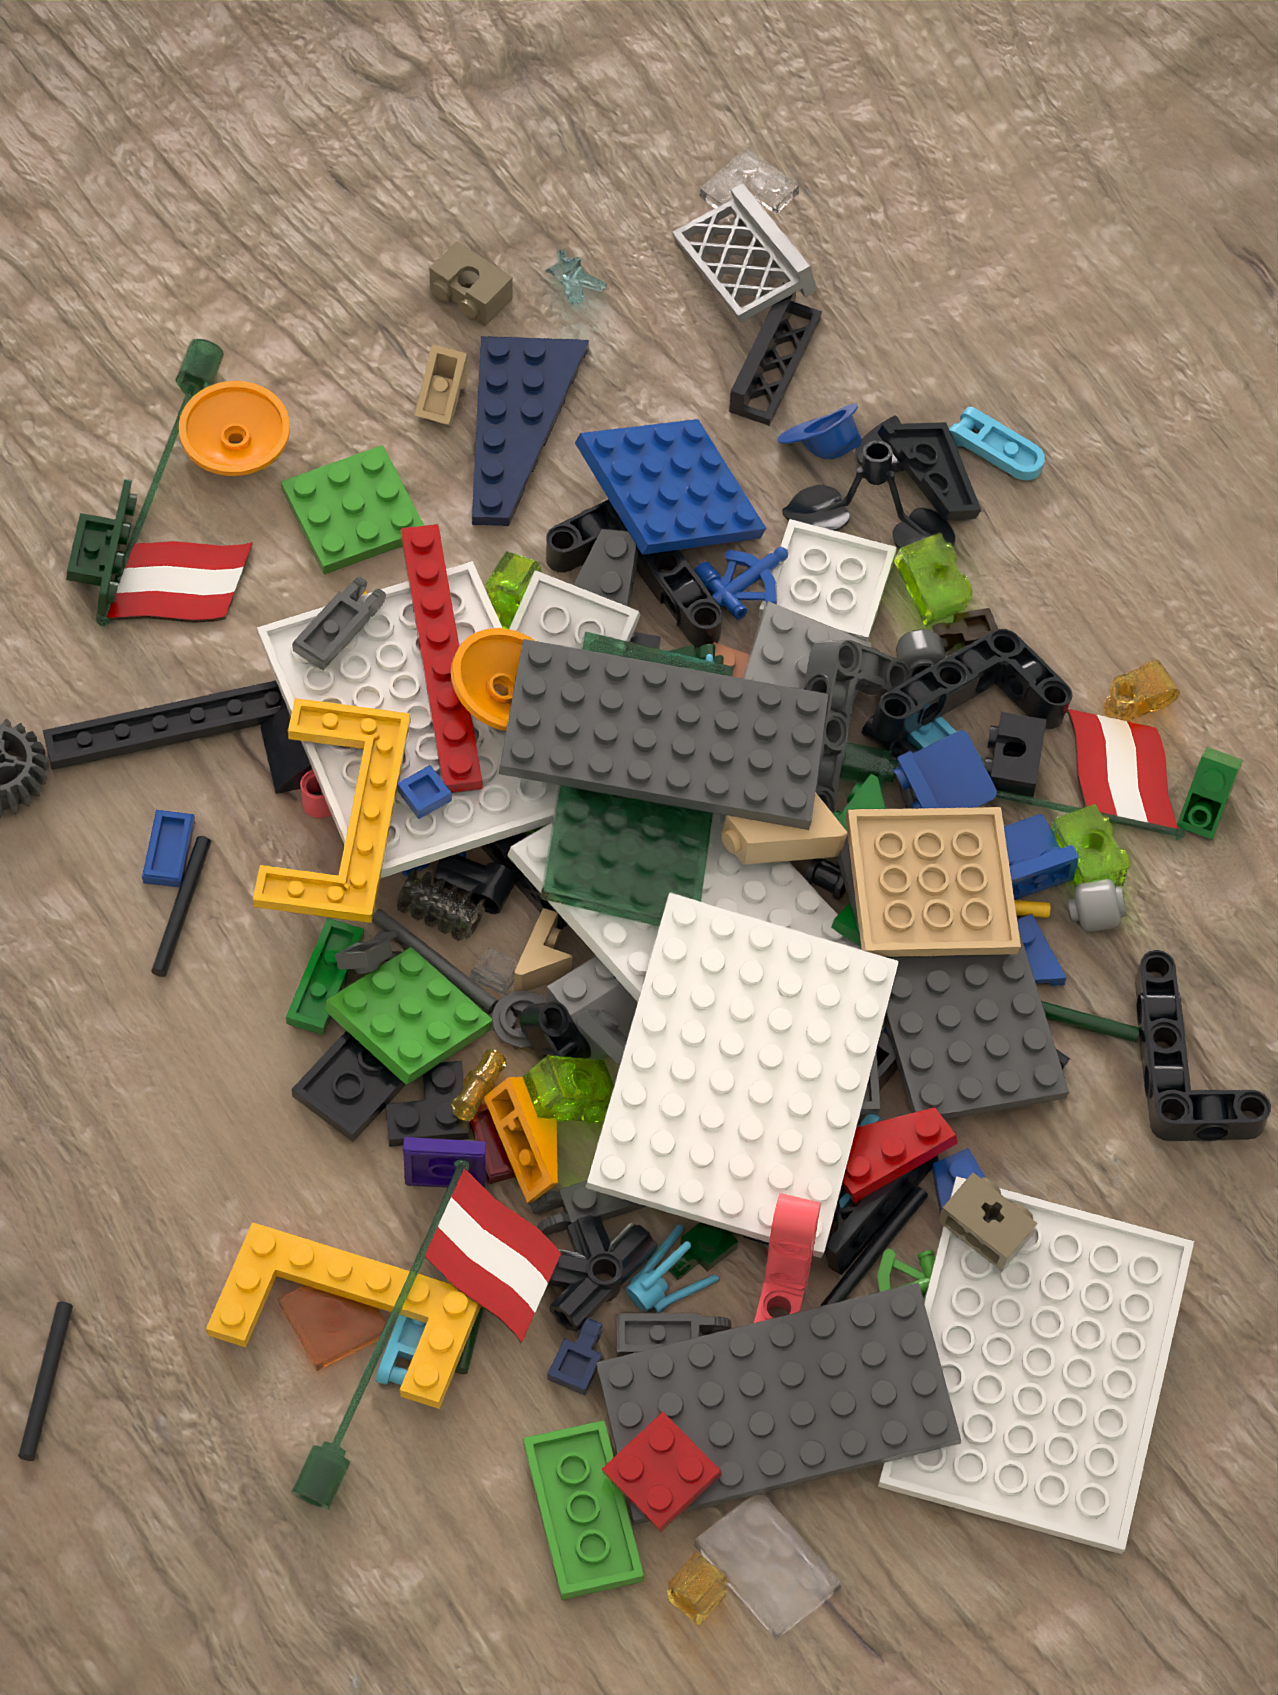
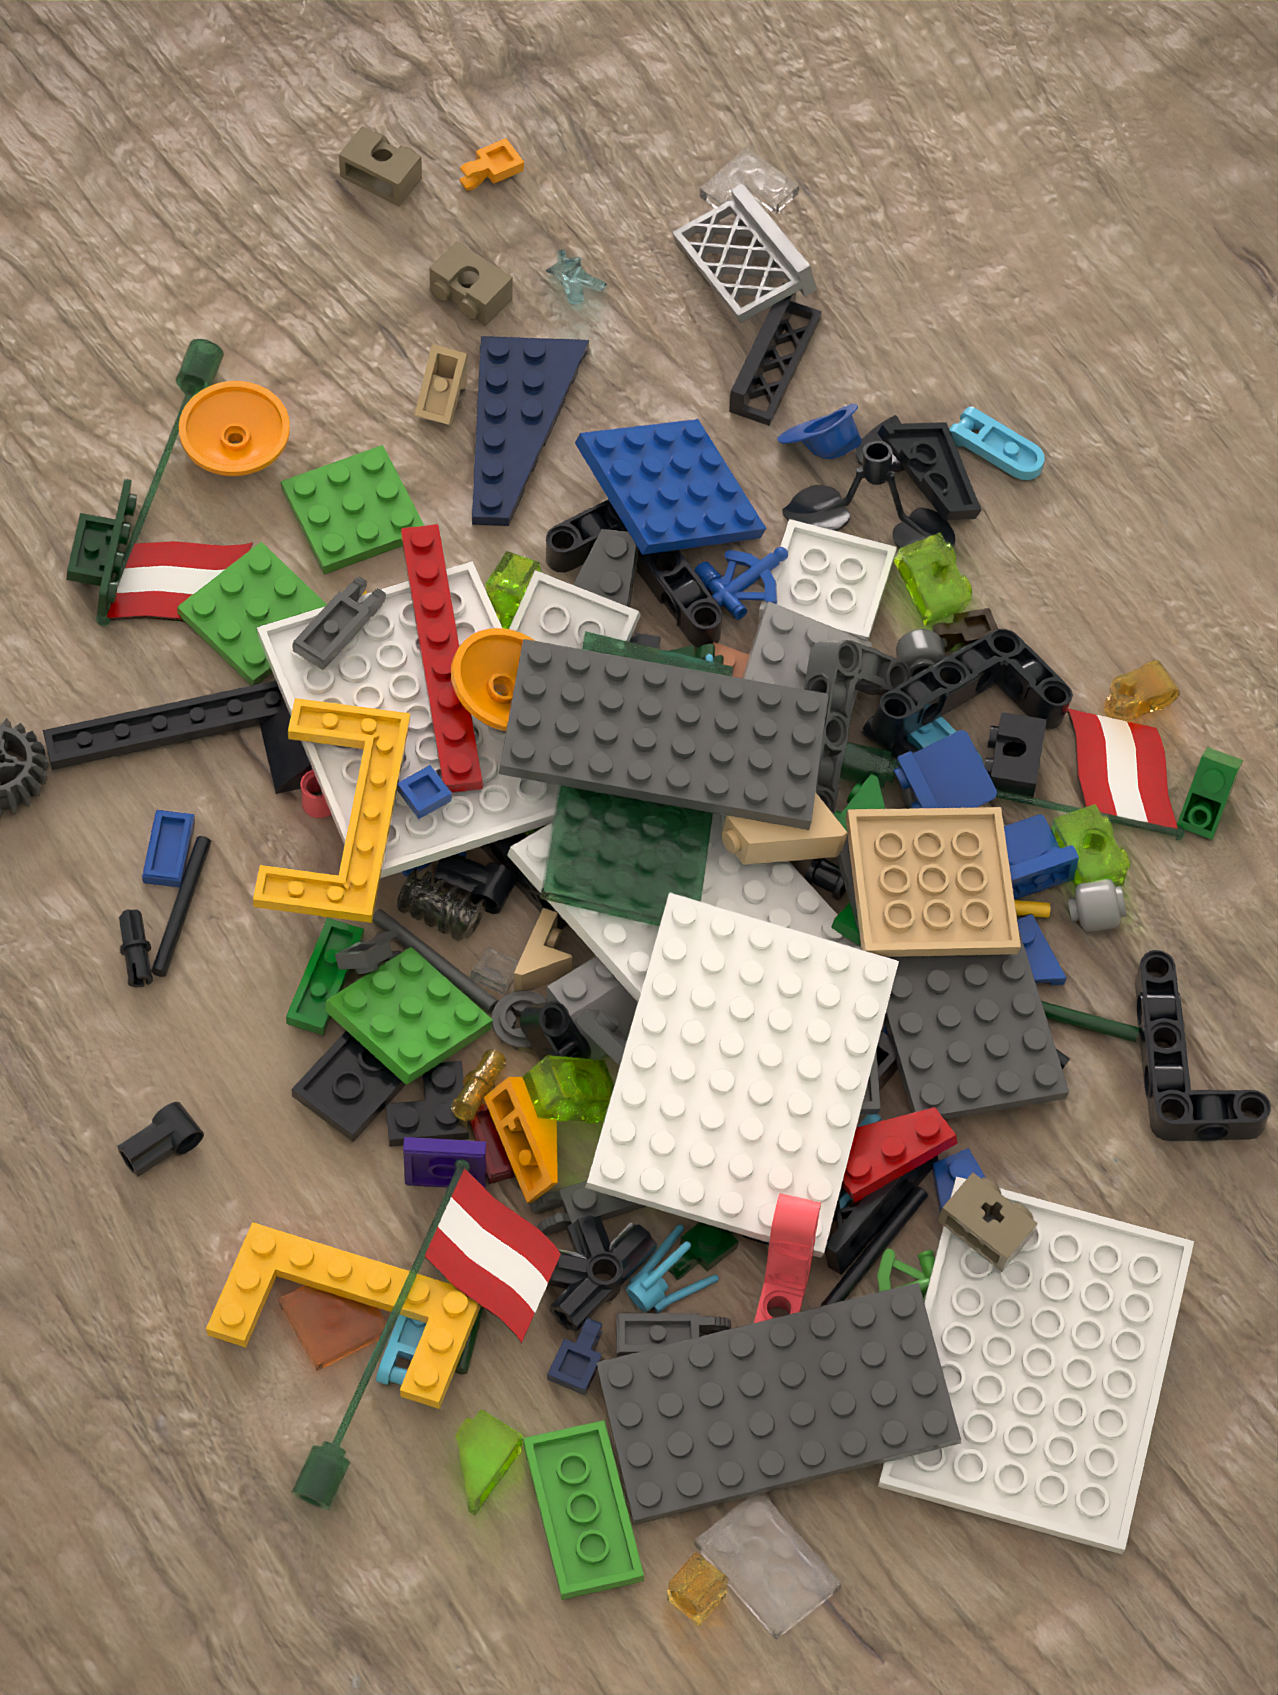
black bar [18,1301,73,1461] -> none
red plate [602,1412,722,1532] -> none
none -> black piece [117,1101,204,1177]
none -> black axle [119,909,153,988]
none -> bright green plate [177,542,327,686]
none -> dark tan brick [339,126,422,206]
none -> clear neon green slope [455,1409,523,1516]
none -> light orange plate [459,138,524,191]

